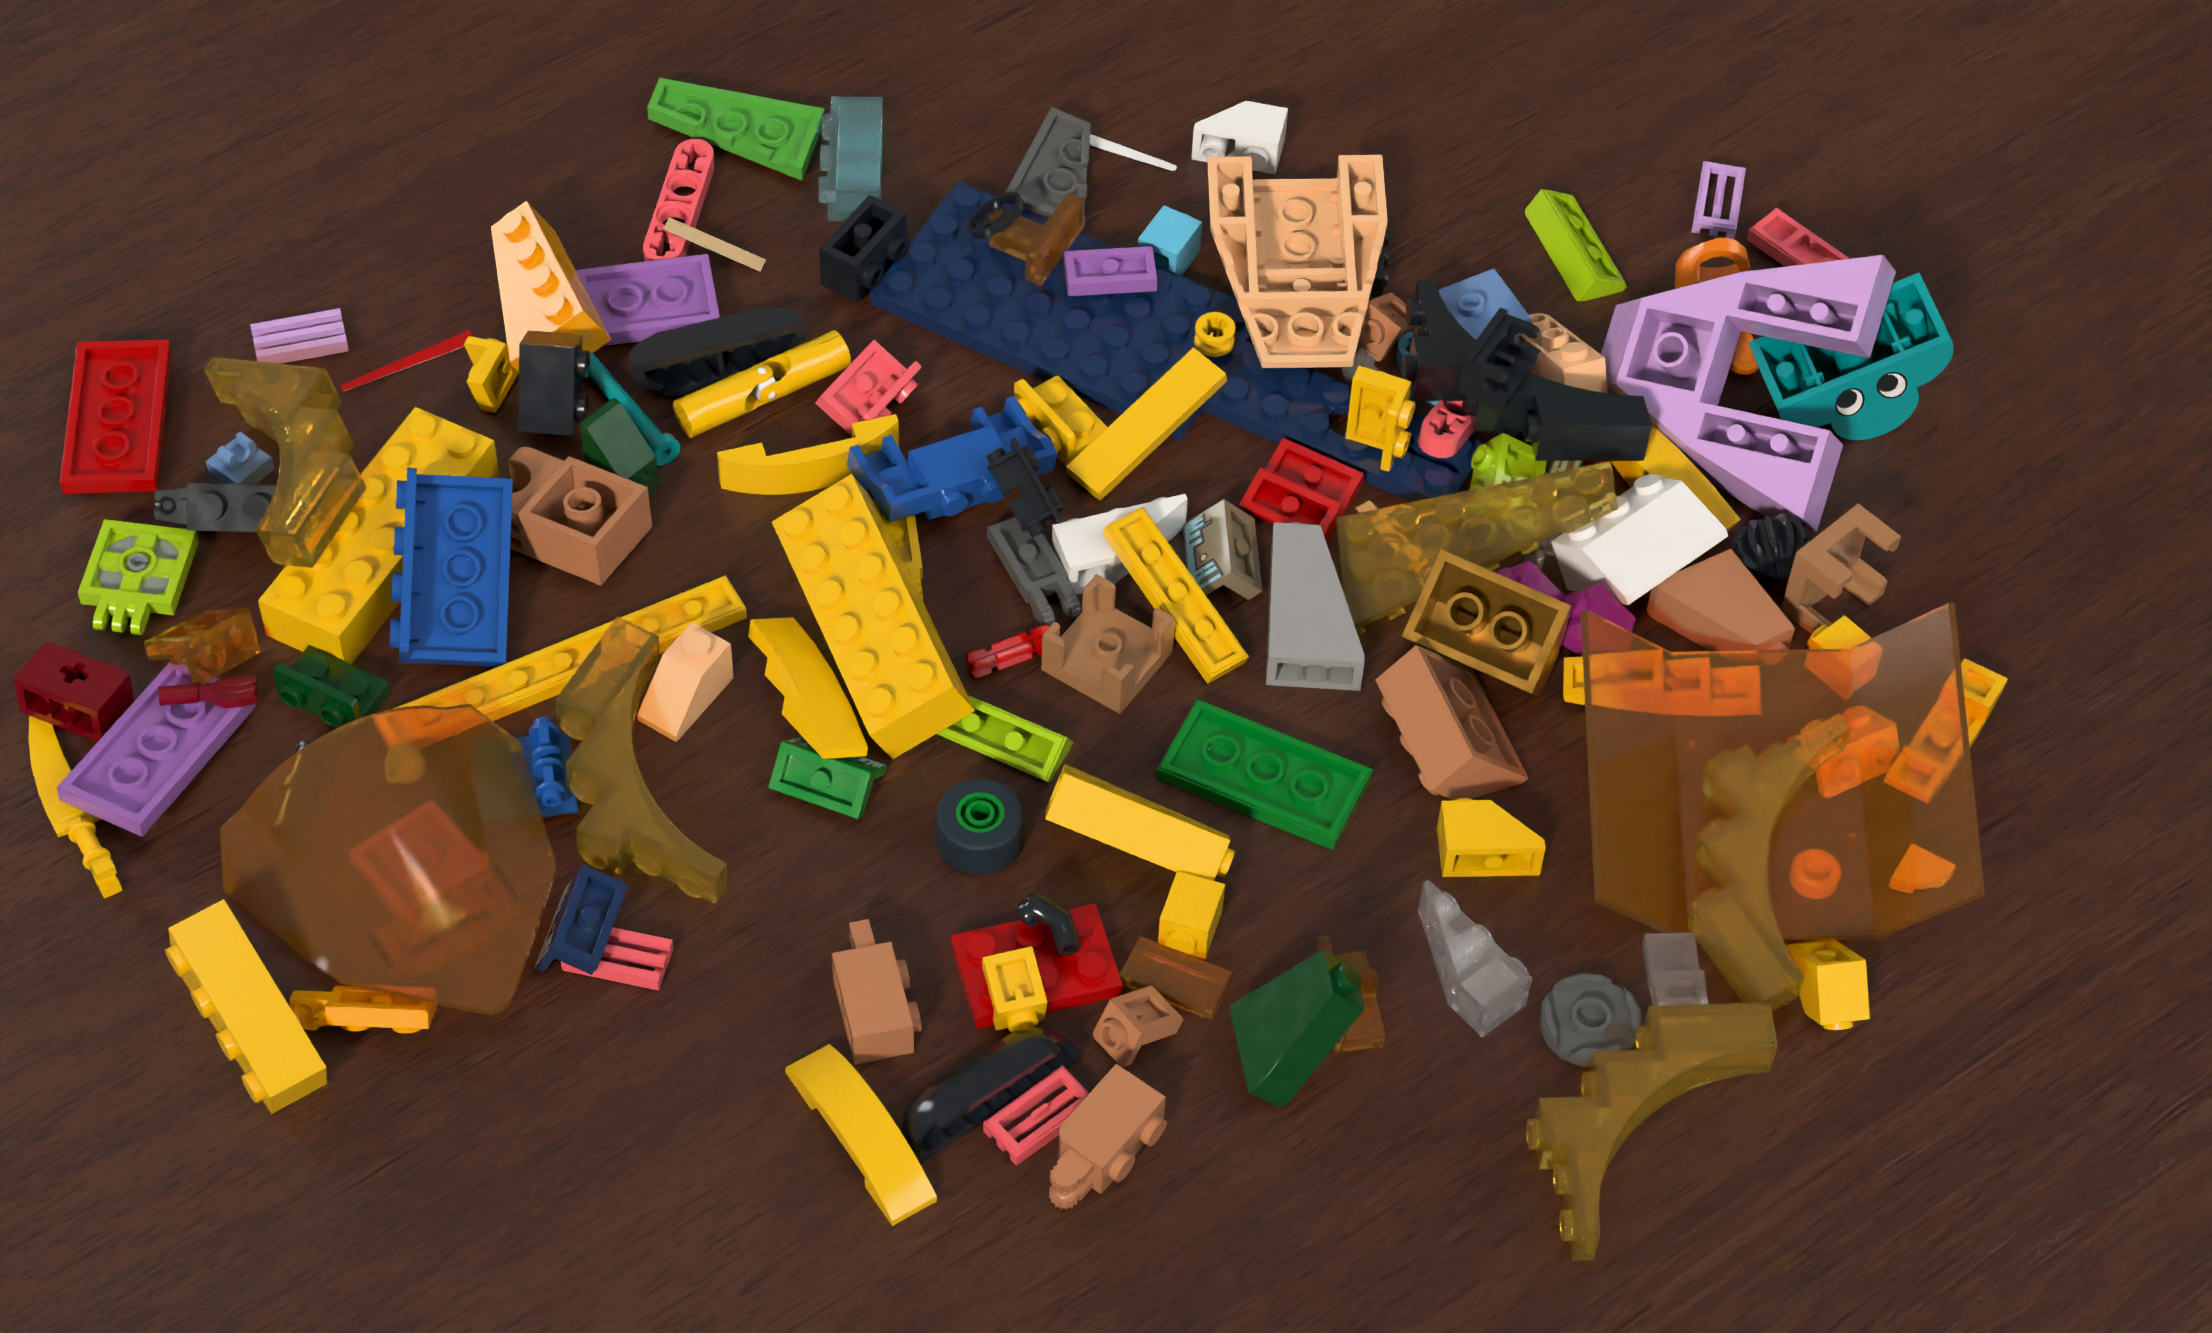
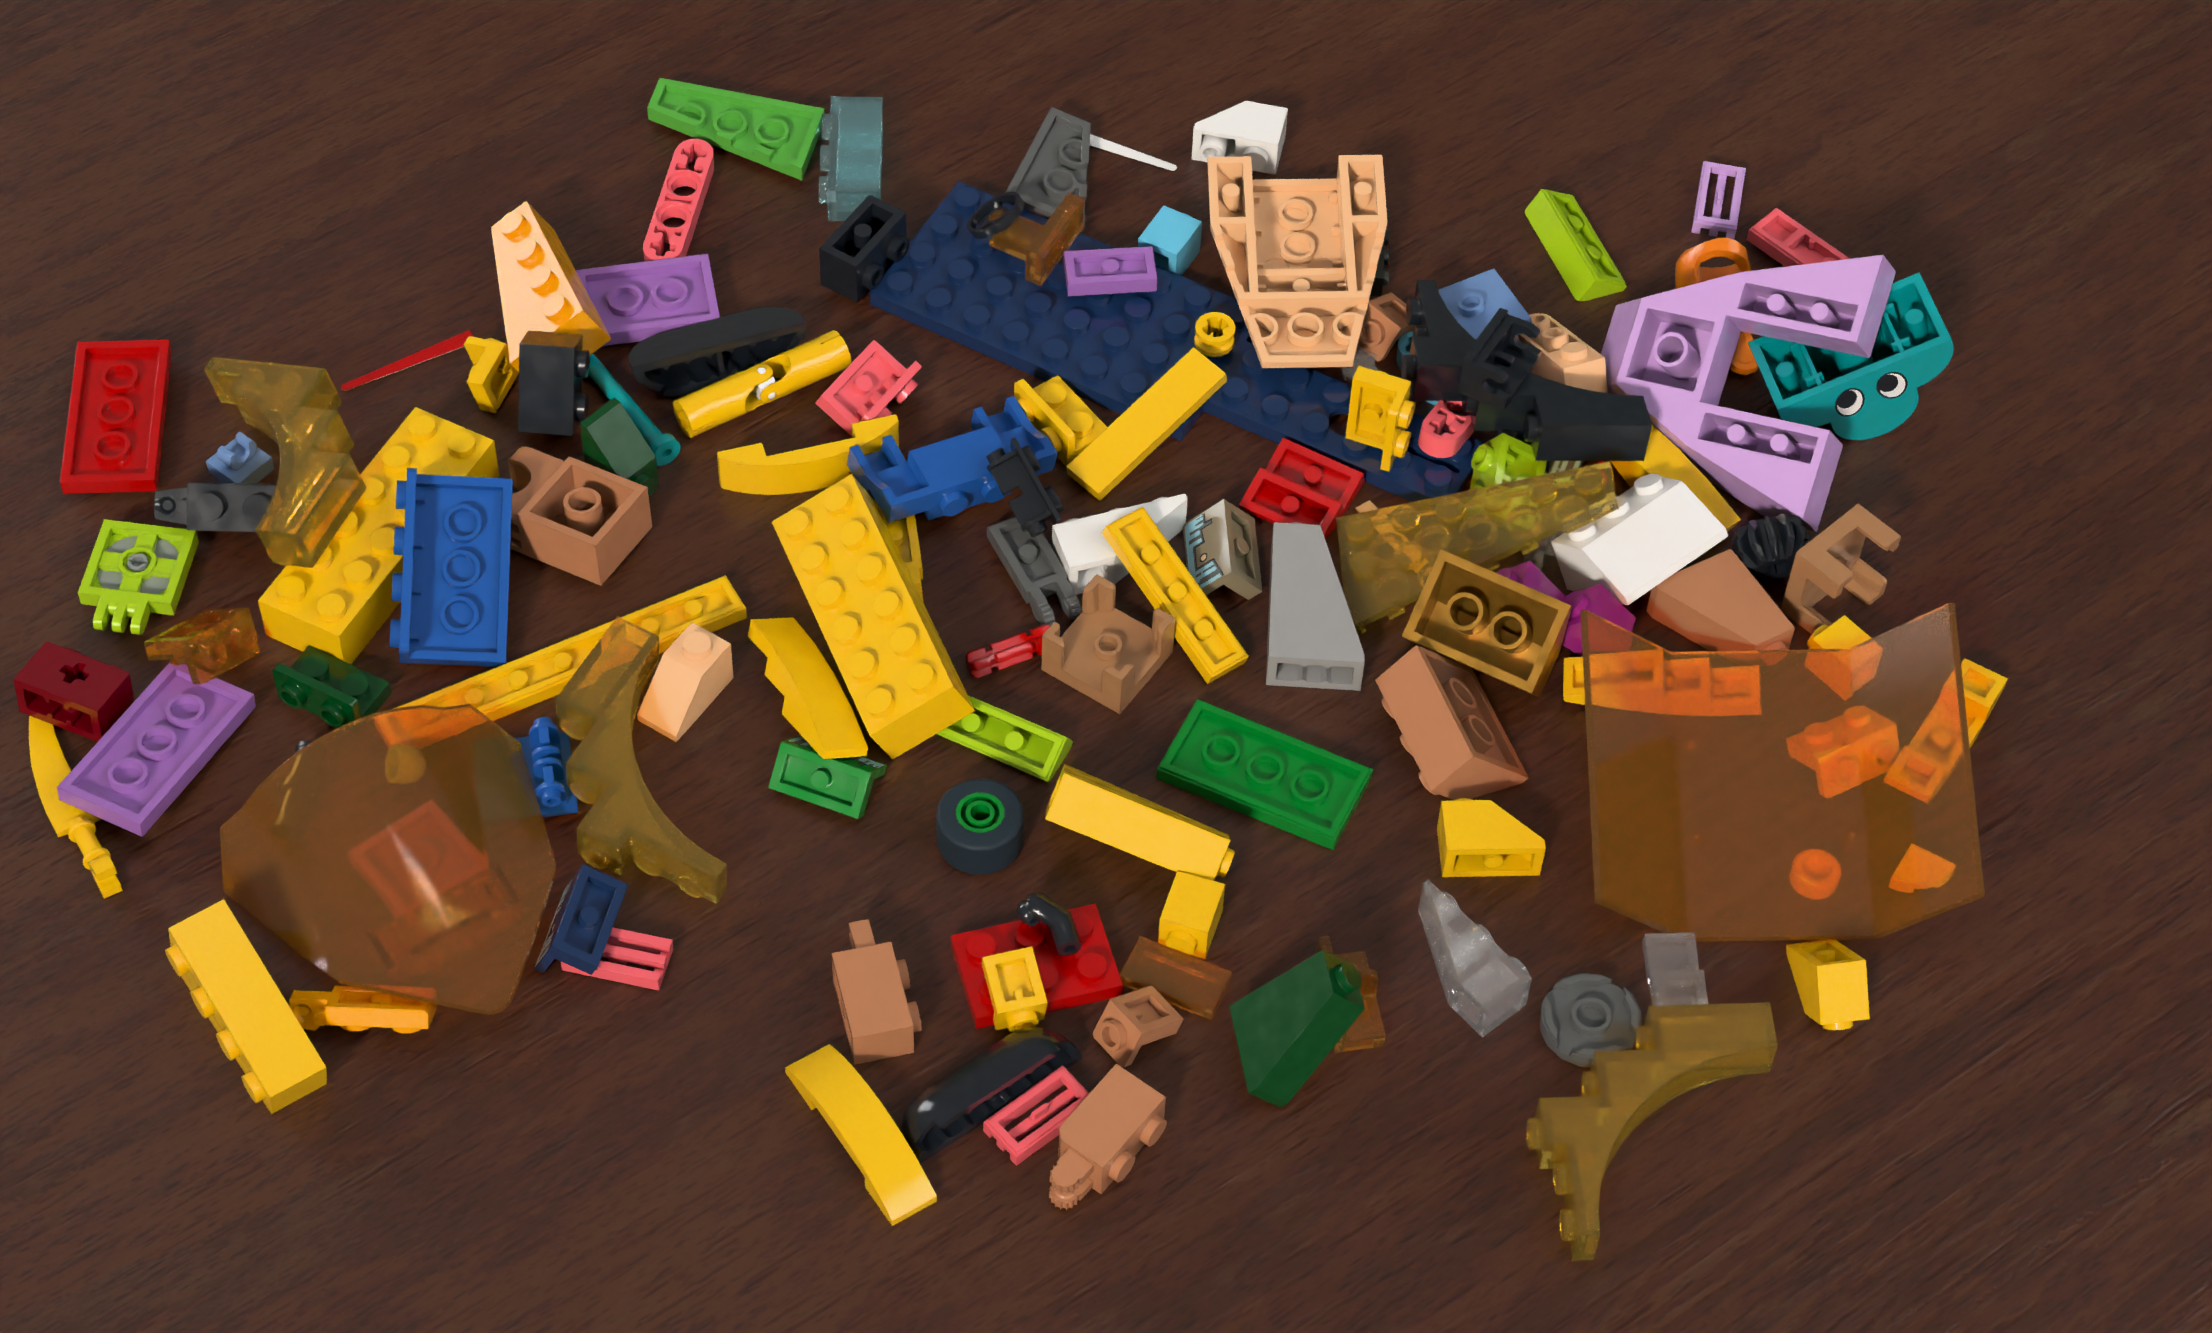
dark red piece [158,675,258,708] -> none
lavender tile [250,308,349,368] -> none
tan sticker [663,217,766,272] -> none
clear yellow arch [1688,713,1851,1021] -> none

